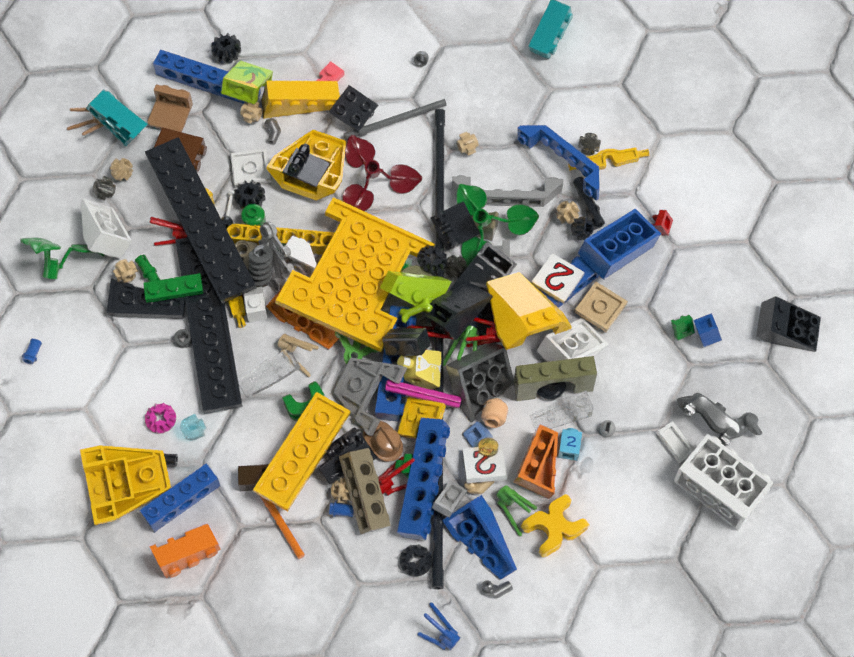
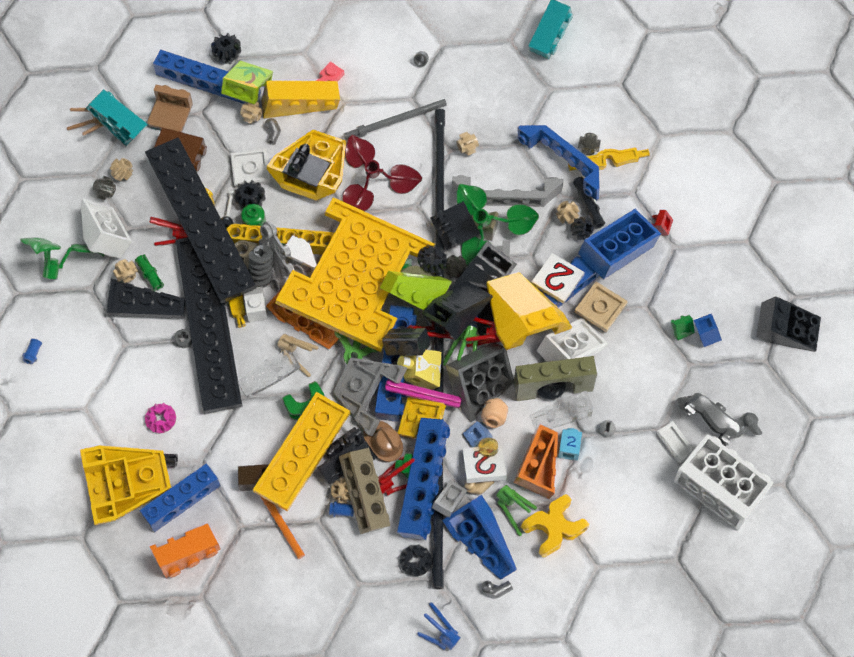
green plate [143,273,204,303] -> none
clear light blue plate [180,414,206,441] -> none
black hinge [329,85,379,132] -> none
lime piece [399,298,433,323] -> none

